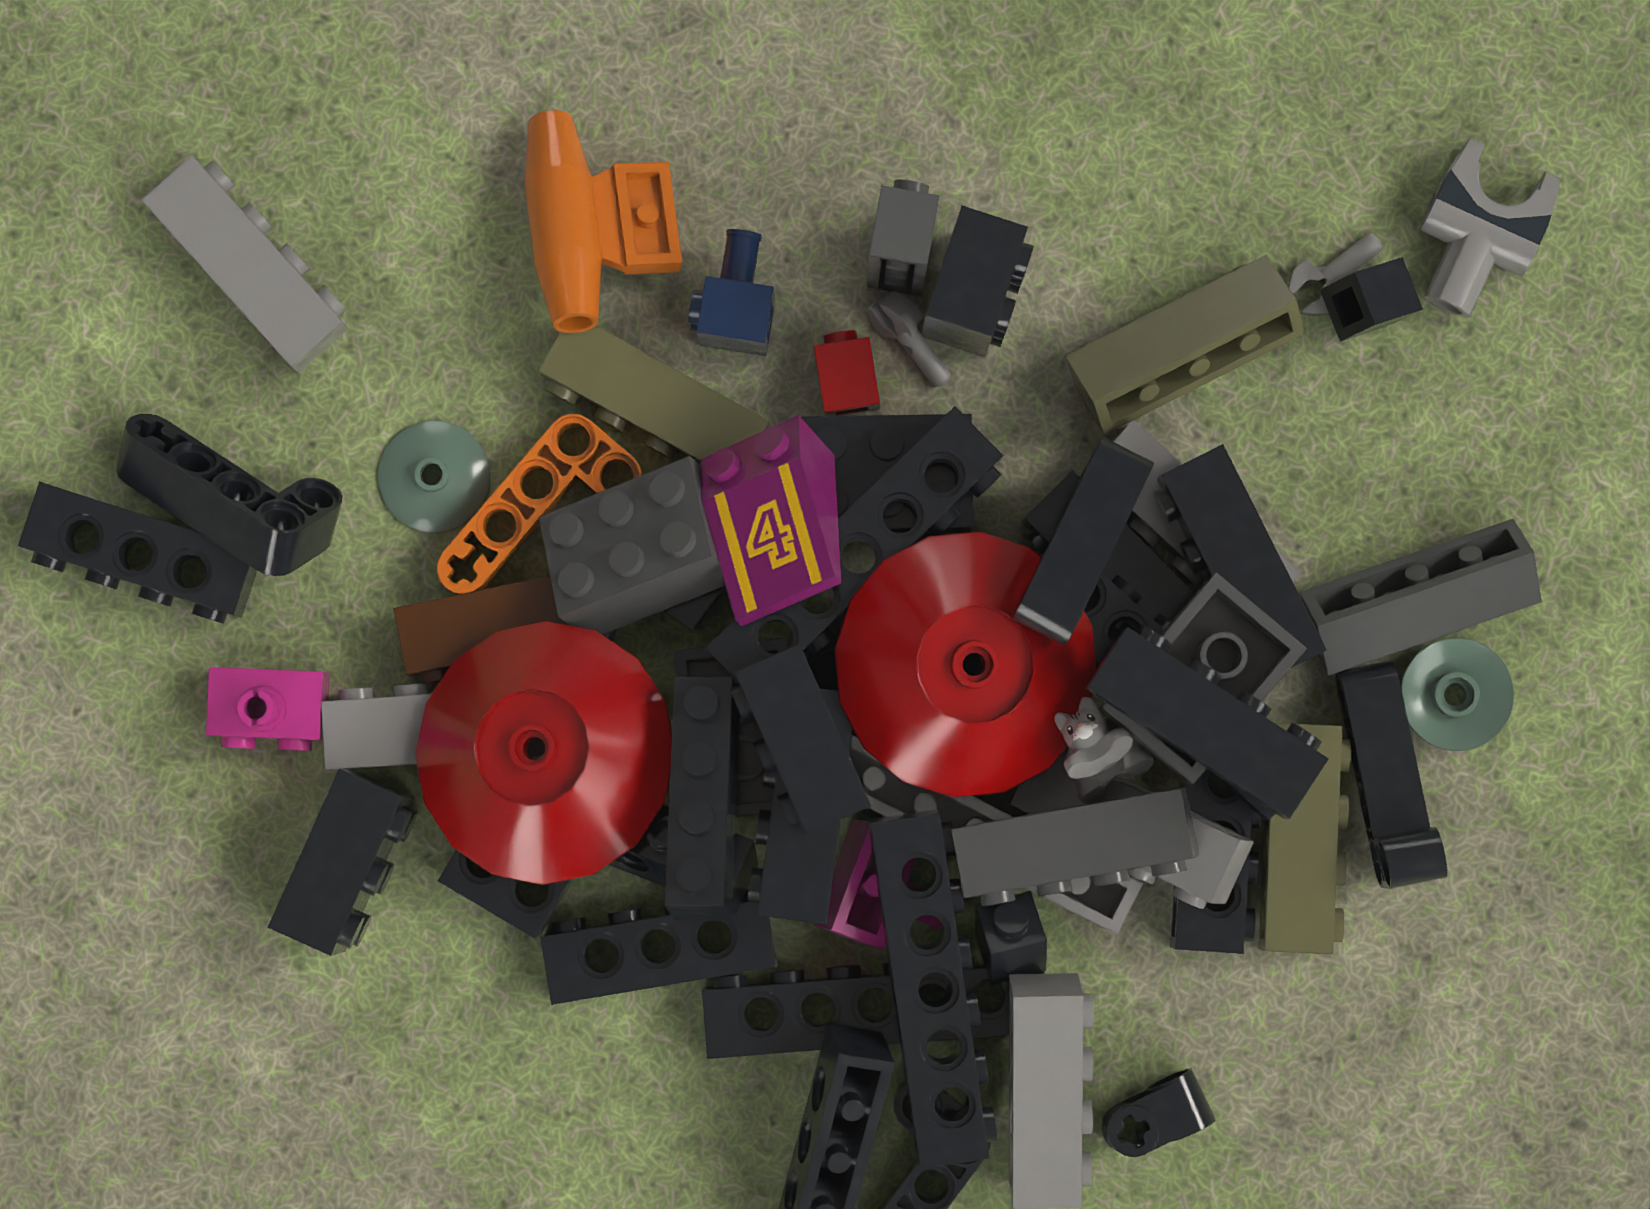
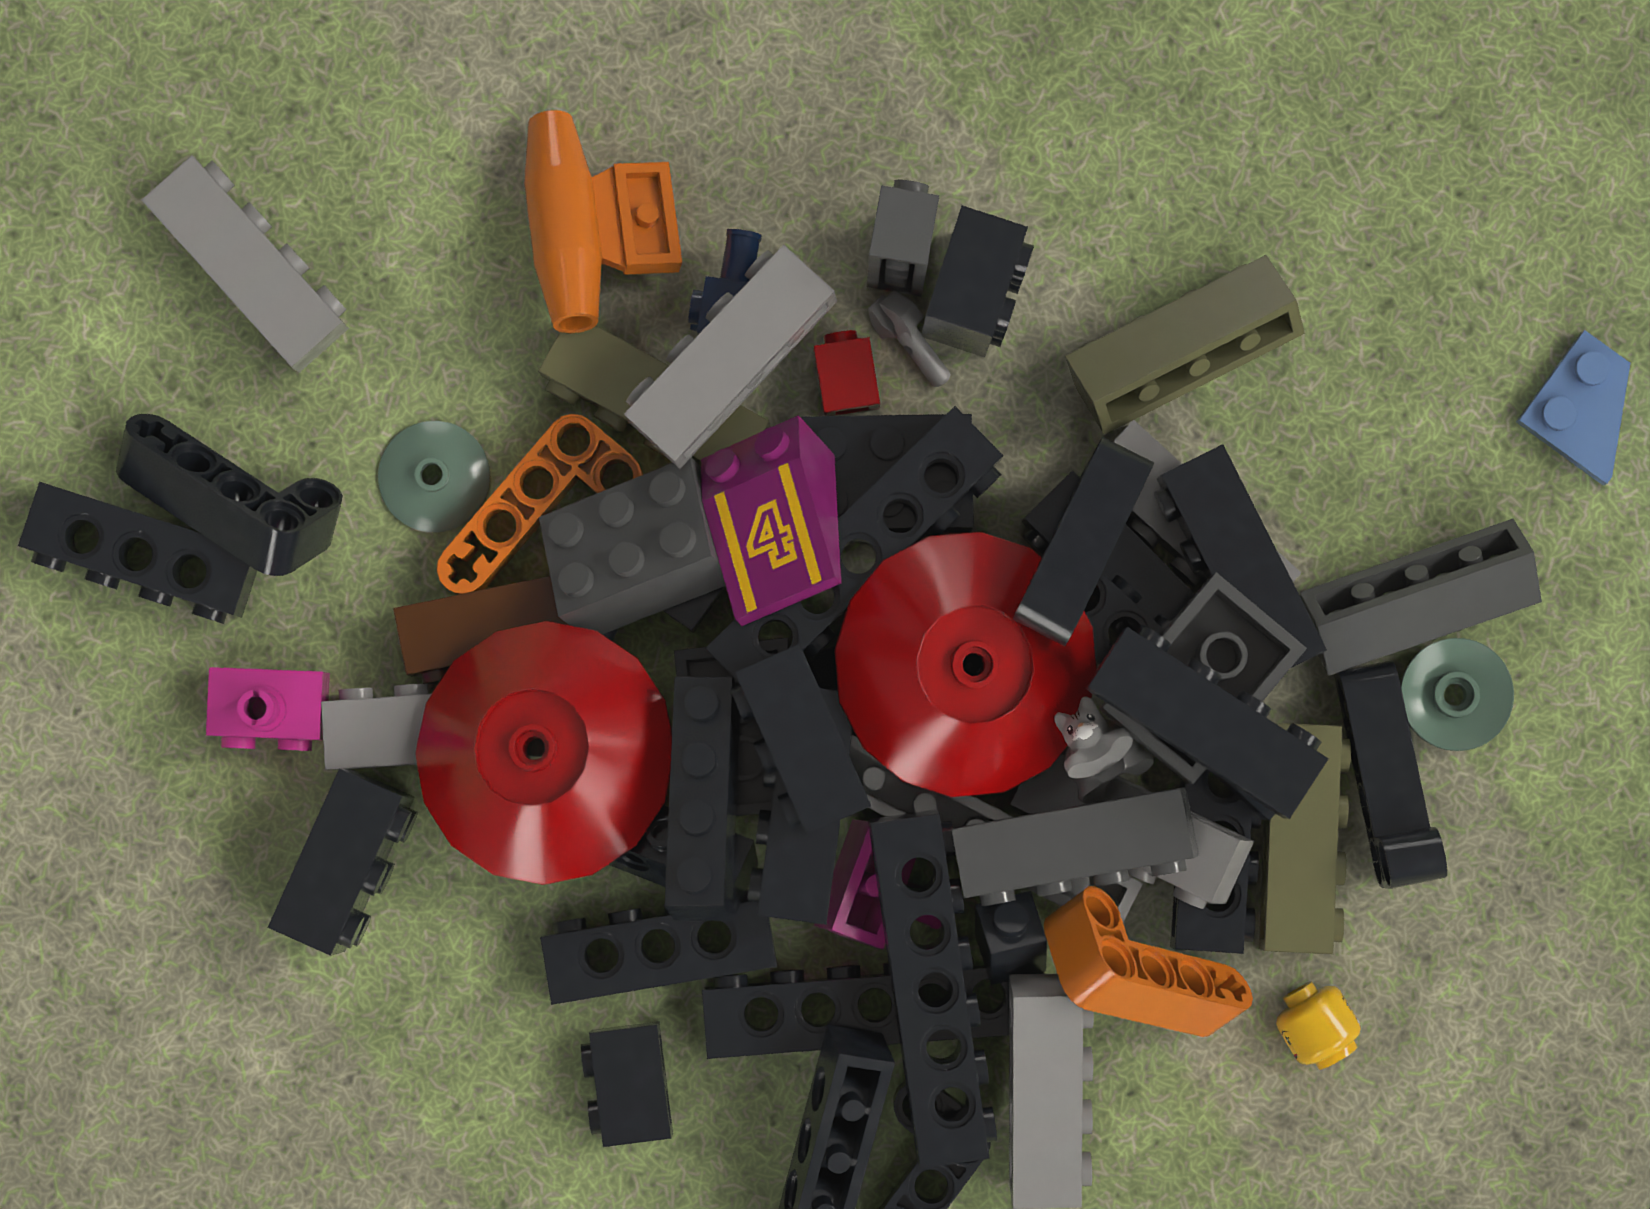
black brick [438,850,574,939] -> none
black piece [1101,1068,1216,1157] -> none
light grey bar [1288,233,1382,316] -> none
black brick [1320,257,1423,342] -> none
light grey connector [1419,137,1560,318] -> none
none -> black brick [581,1021,673,1147]
none -> light grey brick [624,244,837,469]
none -> orange beam [1043,886,1253,1037]
none -> yellow head [1276,981,1361,1070]
none -> medium blue wing [1516,330,1630,485]

